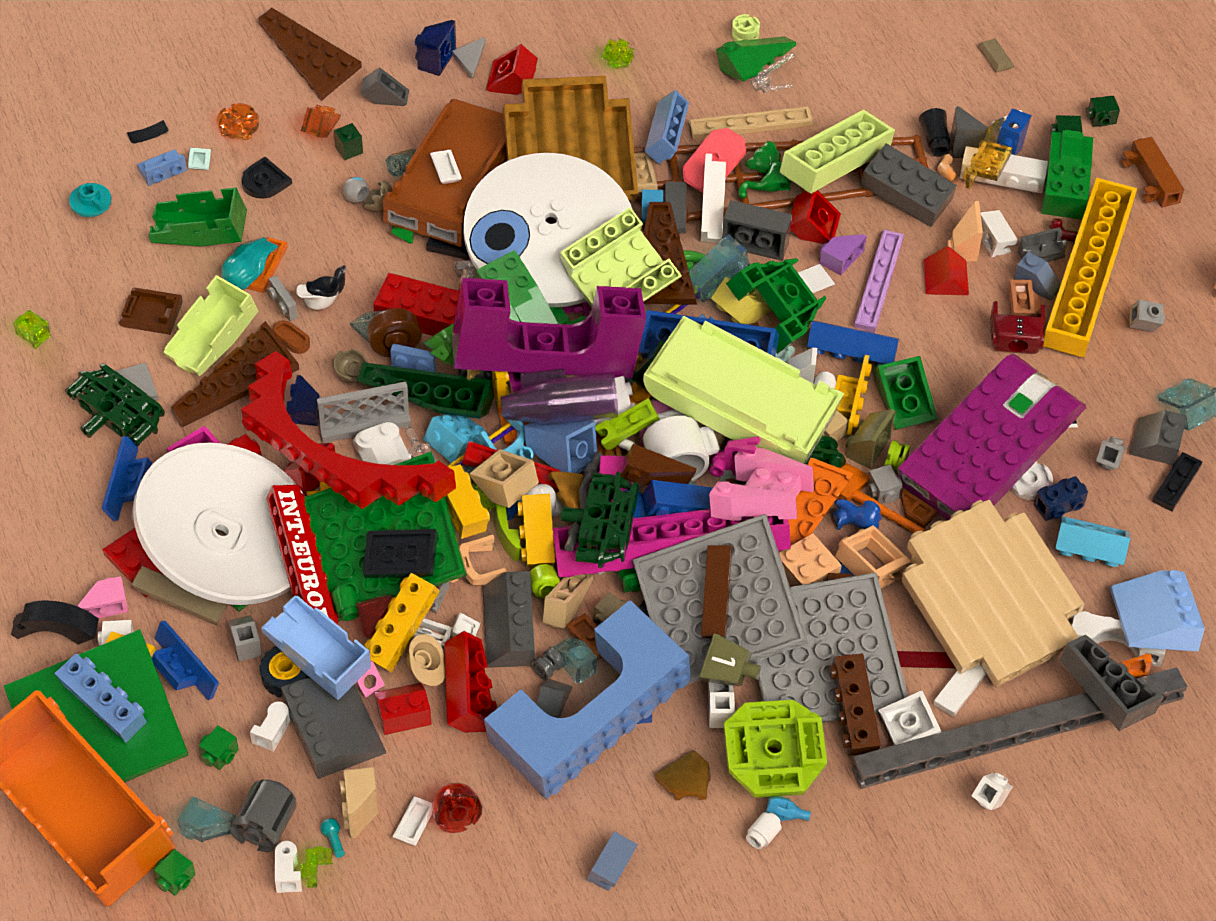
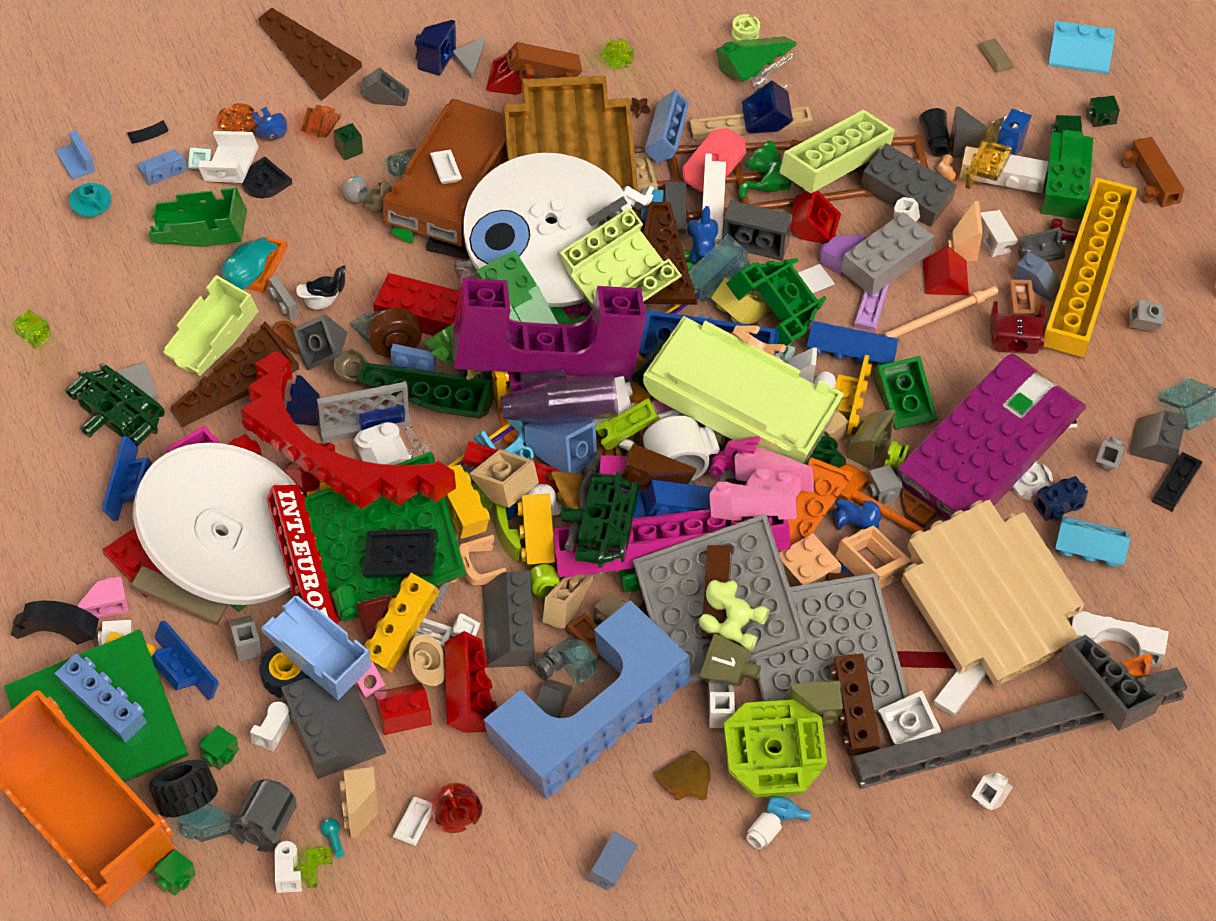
reddish brown container [119,287,183,335] -> none
medium azure bracket [423,414,490,463] -> none
light blue slope [1110,570,1205,651] -> none
none -> medium blue panel [56,130,95,180]
none -> black tyre [149,759,218,818]
none -> white panel [198,131,258,183]
none -> blue piece [252,107,287,140]
none -> dark grey slope [293,314,347,370]
none -> clear blue tile [359,405,405,430]
none -> dark orange brick [506,42,582,81]
none -> dark grey wing [587,196,628,226]
none -> white bracket [622,186,654,209]
none -> reddish brown plant [630,97,651,118]
none -> blue animal [687,206,718,263]
none -> yellowish green animal [699,580,770,652]
none -> light nougat piece [731,325,786,359]
none -> clear blue slope [742,80,793,133]
none -> olive slope [785,681,843,728]
none -> light grey brick [841,212,934,296]
none -> light nougat bar [884,286,998,338]
none -> white rock [894,197,920,221]
none -> medium azure slope [1048,21,1115,74]

